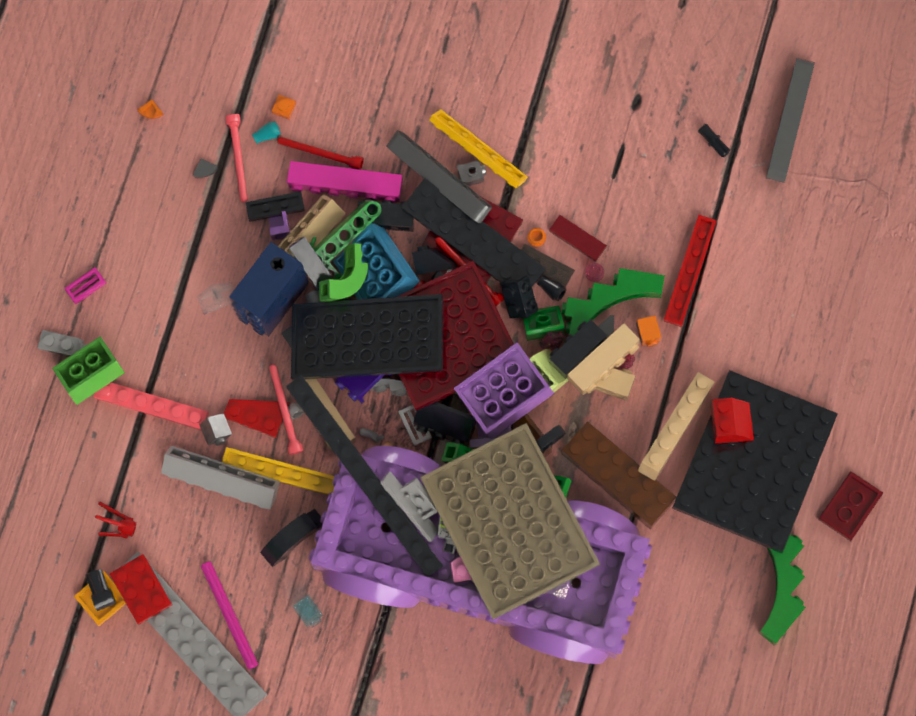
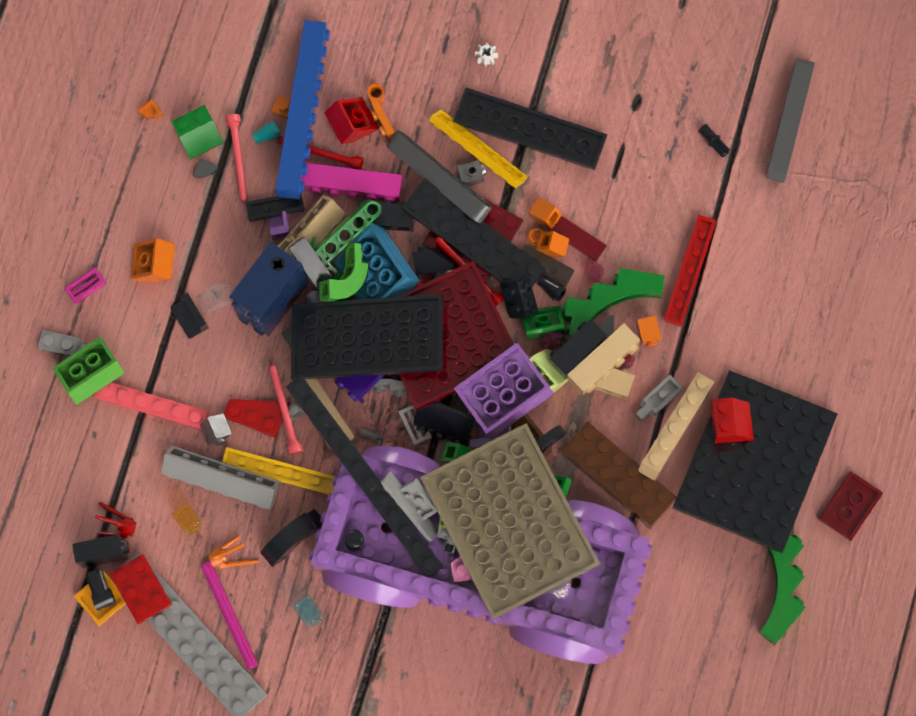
none -> black brick [72,534,130,568]
none -> orange slope [130,238,175,282]
none -> green slope [171,105,224,160]
none -> black panel [171,292,209,339]
none -> clear yellow brick [171,502,203,535]
none -> orange plant [208,536,259,570]
none -> blue brick [276,20,330,199]
none -> red slope [324,97,379,144]
none -> black piece [345,530,364,552]
none -> orange plate [367,83,395,141]
none -> black plate [453,87,607,170]
none -> white gear [475,42,498,67]
none -> orange brick [528,198,562,230]
none -> orange brick [536,231,569,258]
none -> light grey hinge [635,375,683,421]

